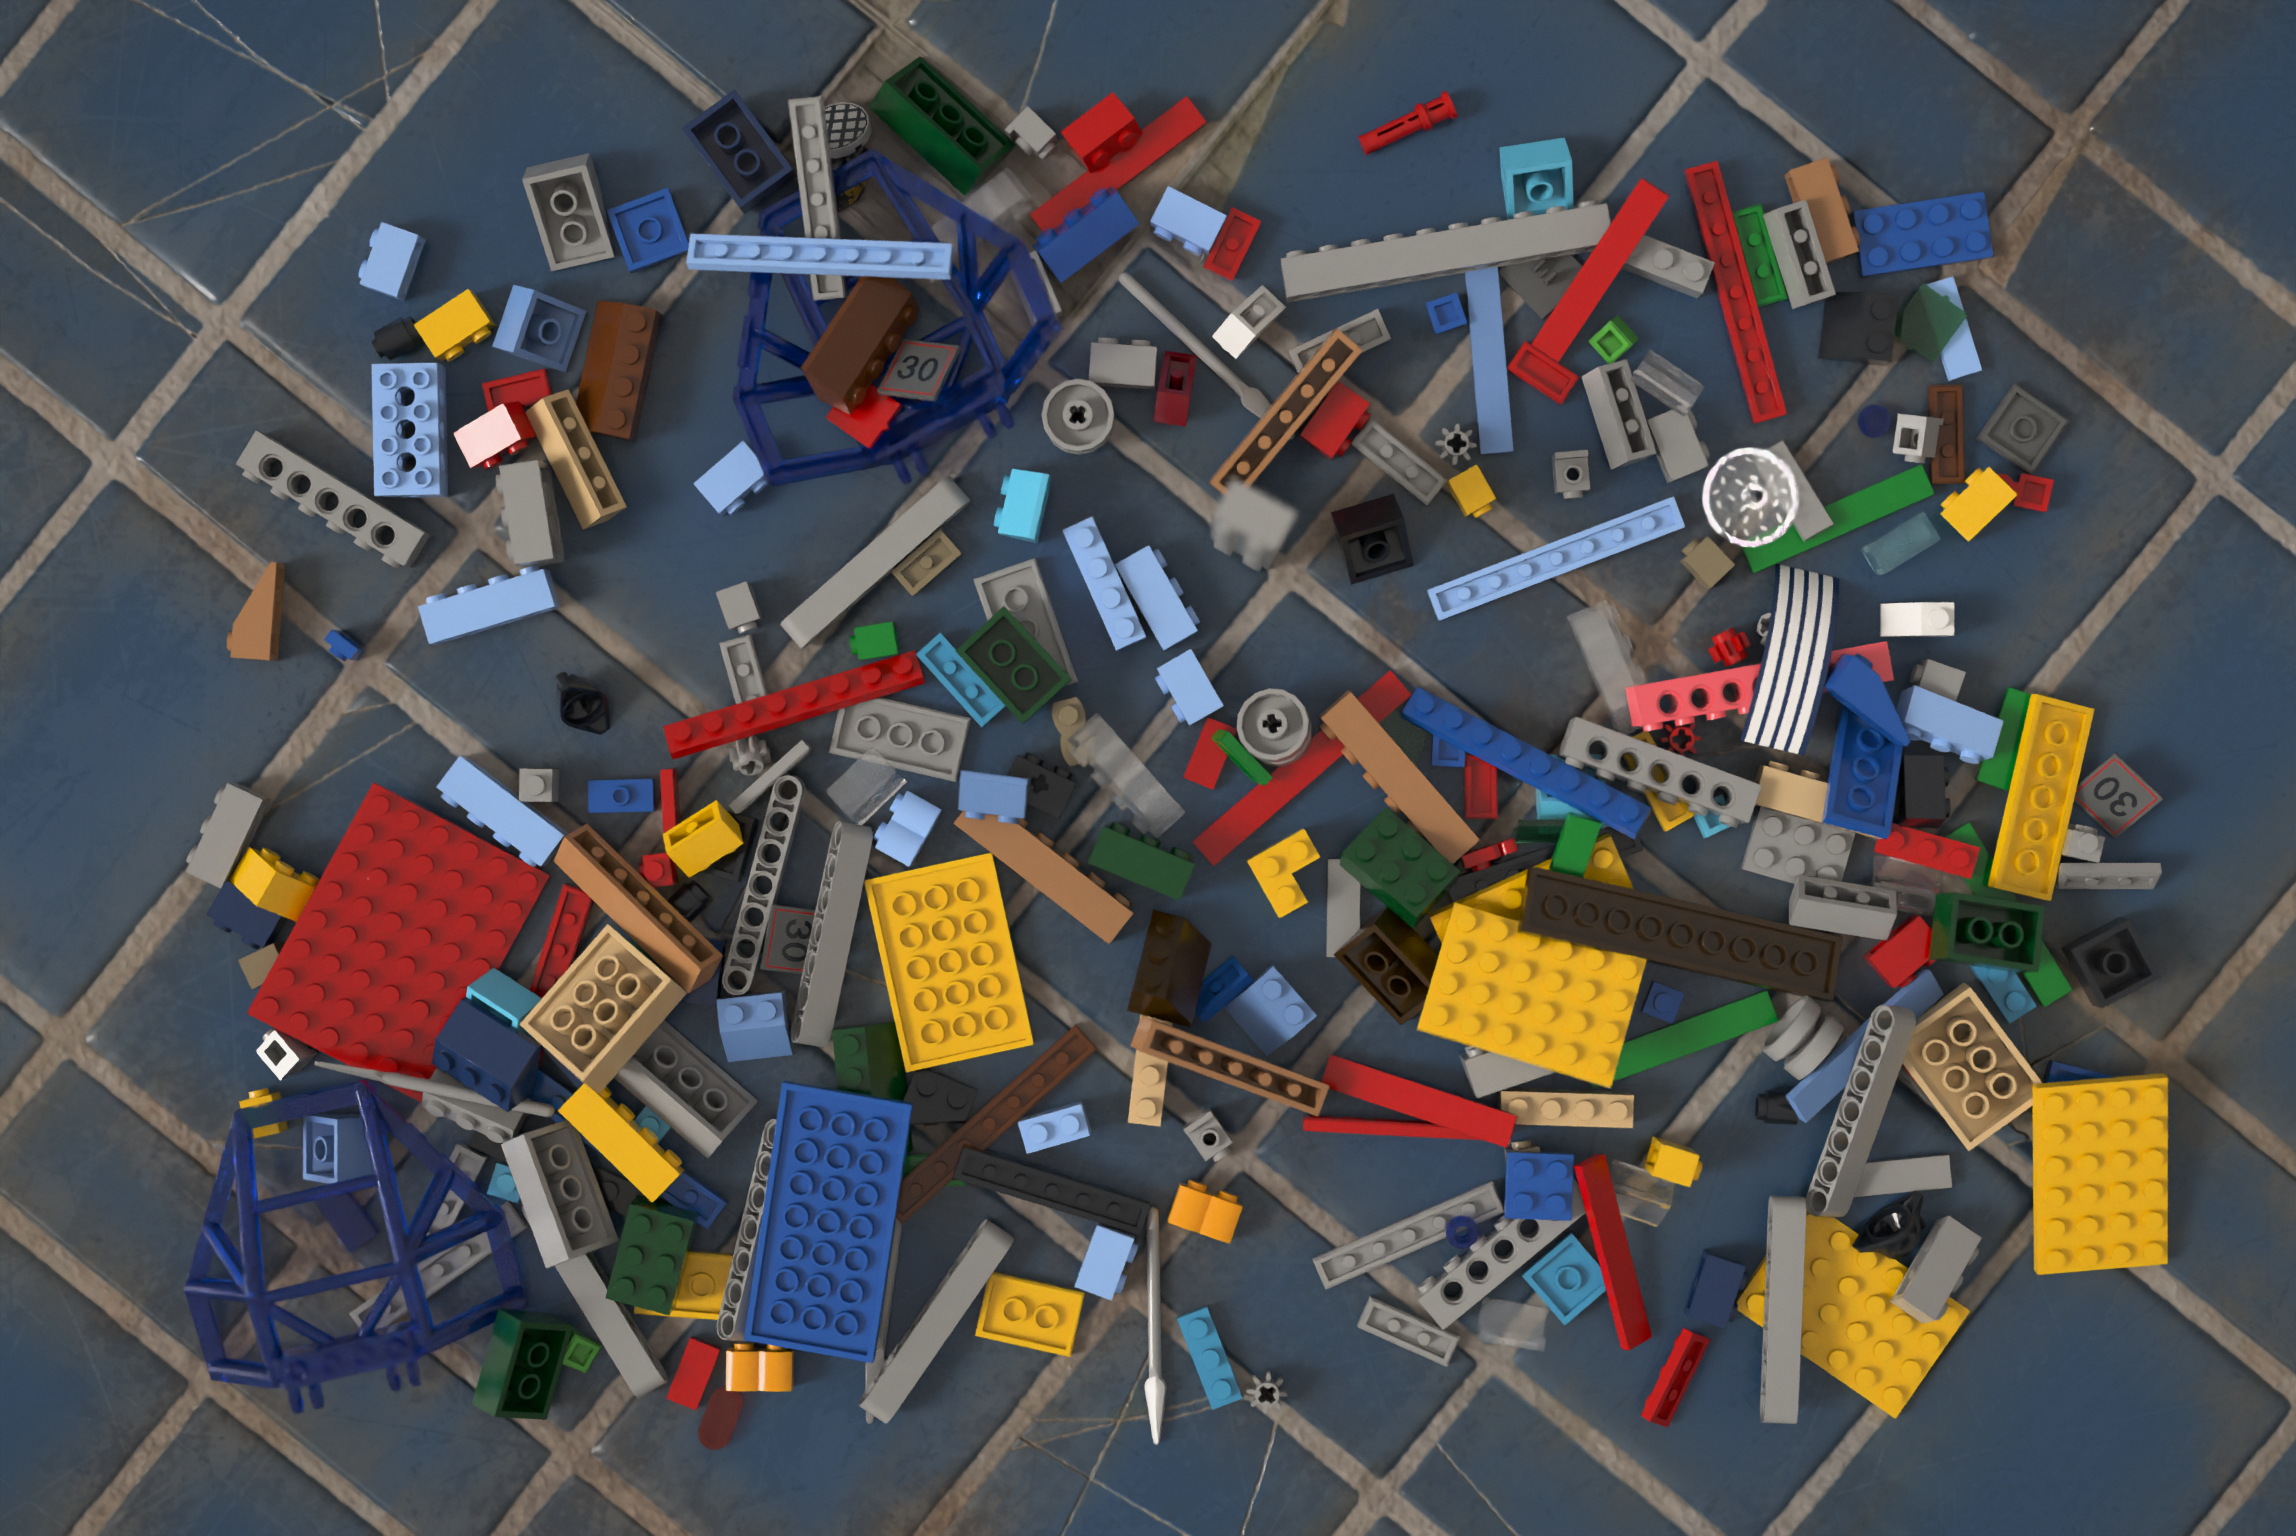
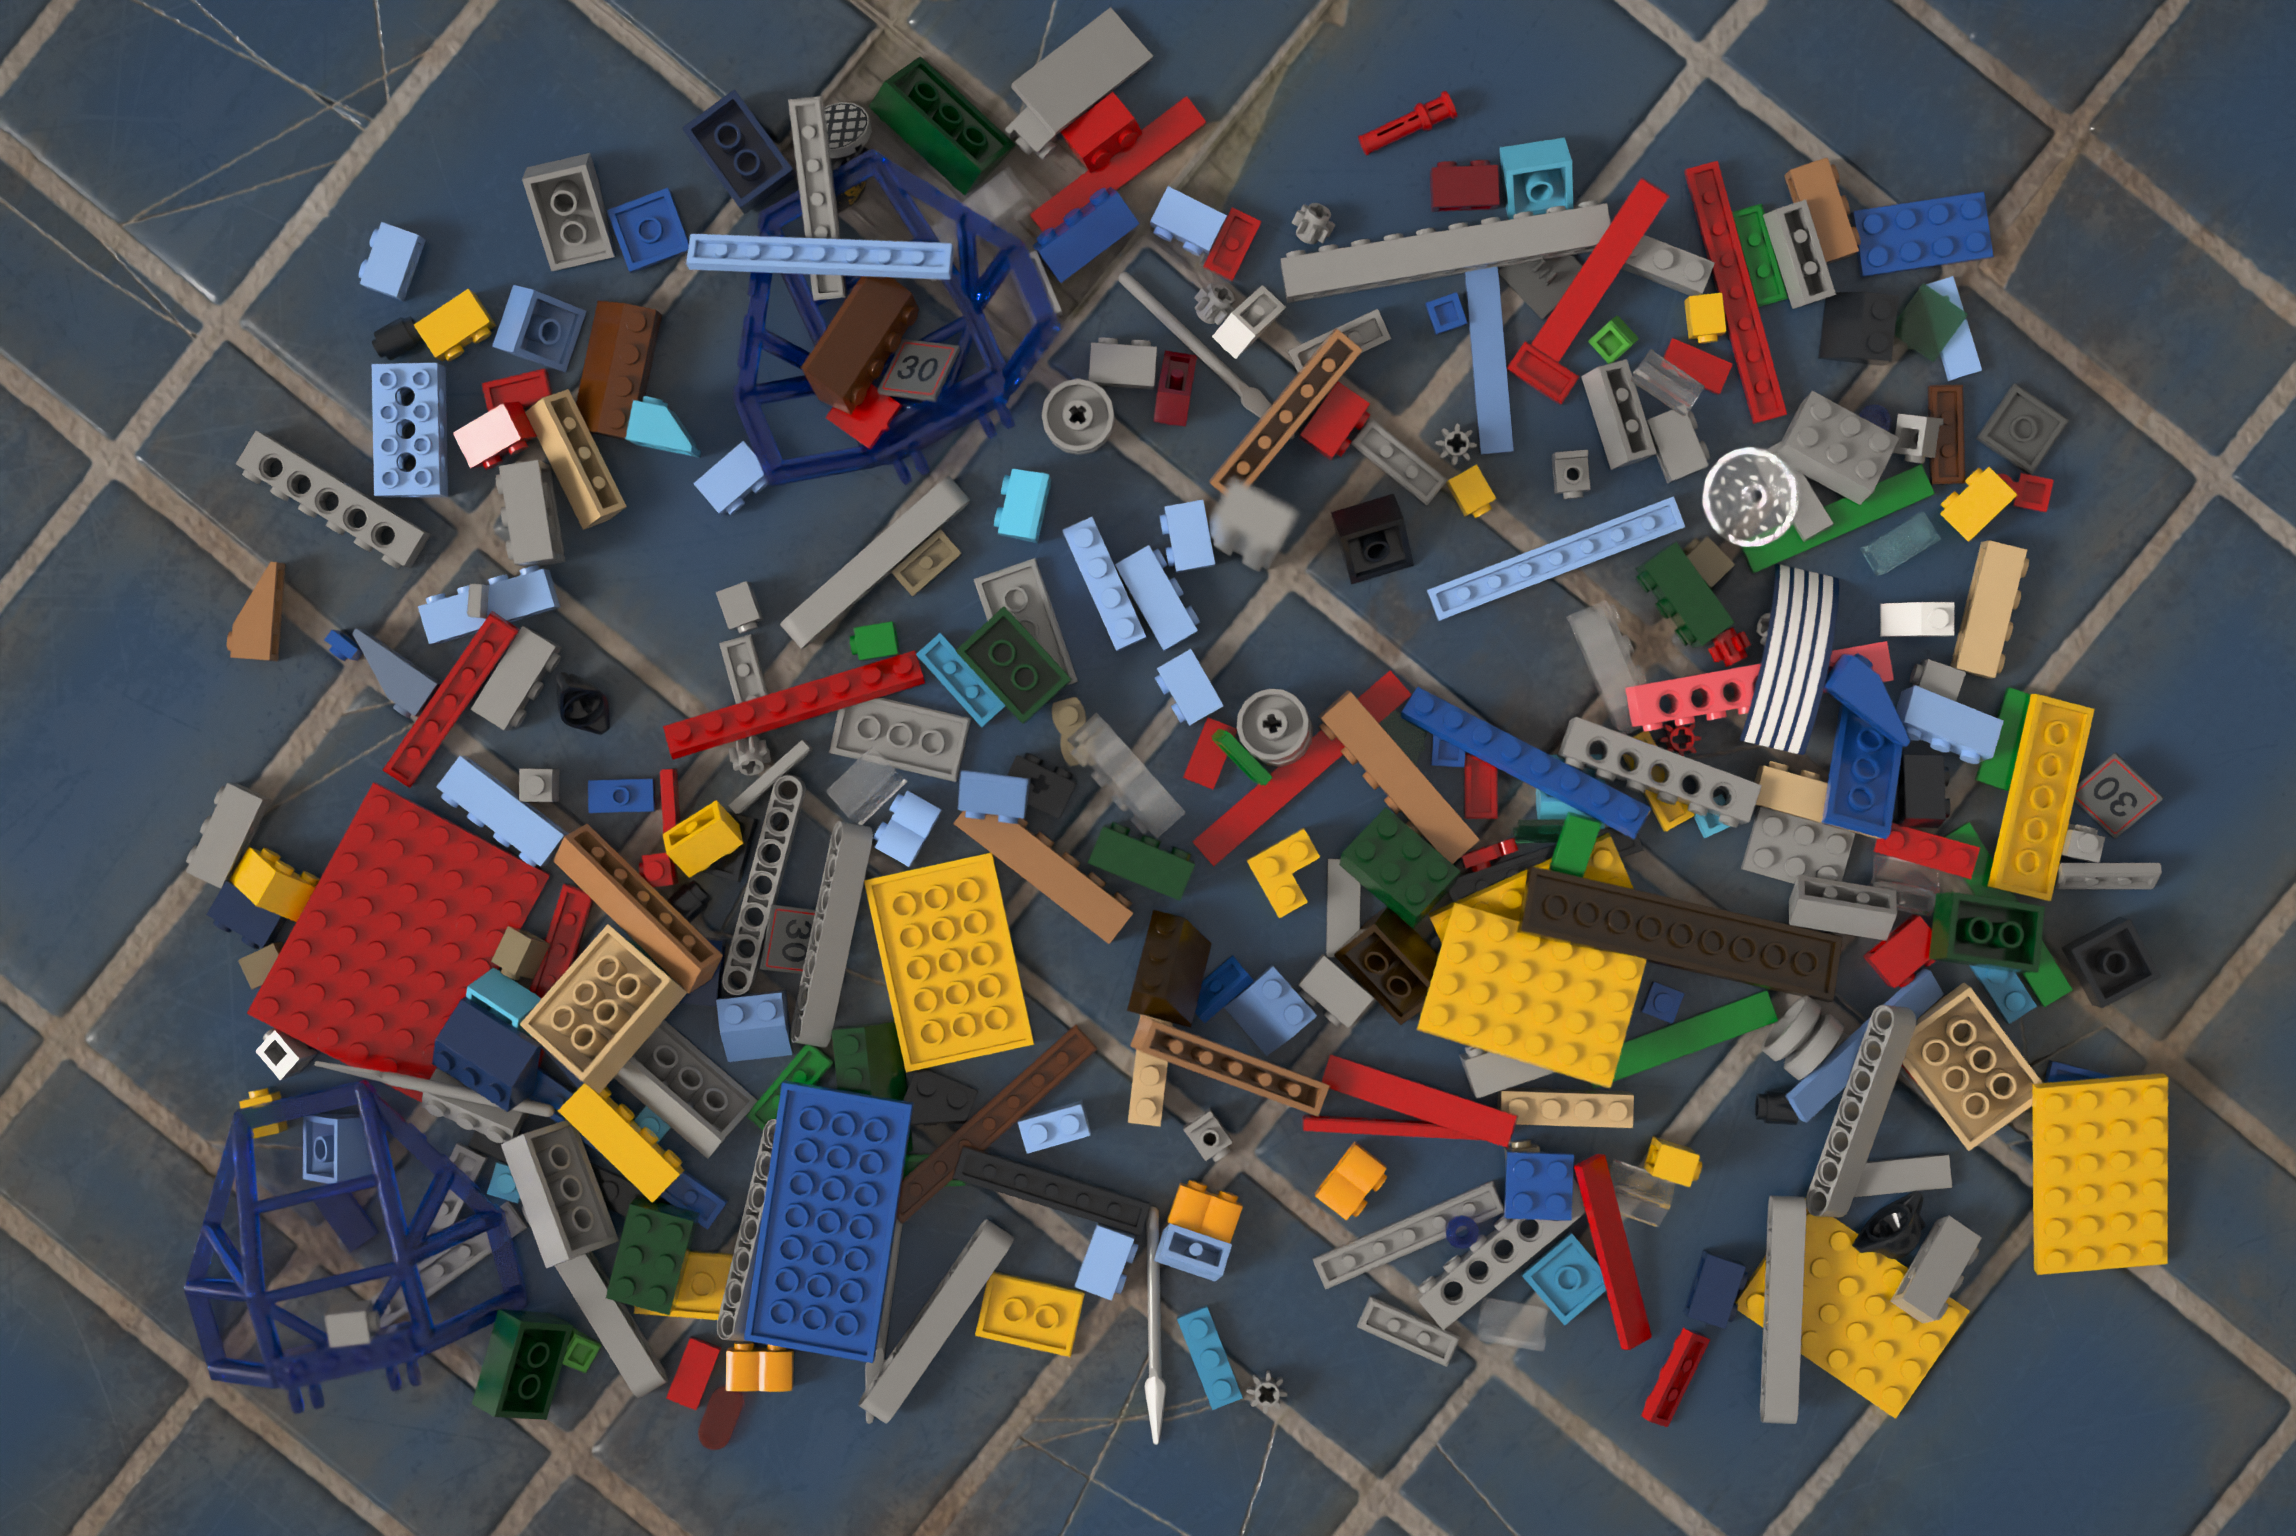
none -> light grey brick [325,1300,380,1348]
none -> sand blue slope [352,628,442,718]
none -> red tile [382,611,520,788]
none -> light grey tile [467,584,489,619]
none -> light grey brick [471,626,562,731]
none -> dark tan brick [491,926,550,981]
none -> medium azure slope [626,396,701,458]
none -> green tile [746,1045,835,1130]
none -> light grey tile [1011,7,1153,137]
none -> light blue brick [1154,1223,1232,1281]
none -> light blue brick [1159,500,1215,573]
none -> light grey gear [1194,283,1235,325]
none -> light grey gear [1292,203,1335,244]
none -> light grey brick [1298,954,1374,1028]
none -> light orange brick [1315,1142,1387,1220]
none -> dark red brick [1430,160,1500,212]
none -> dark green brick [1635,542,1735,648]
none -> red tile [1658,338,1733,395]
none -> yellow brick [1684,293,1726,344]
none -> light grey brick [1773,391,1899,505]
none -> tan brick [1950,540,2029,679]

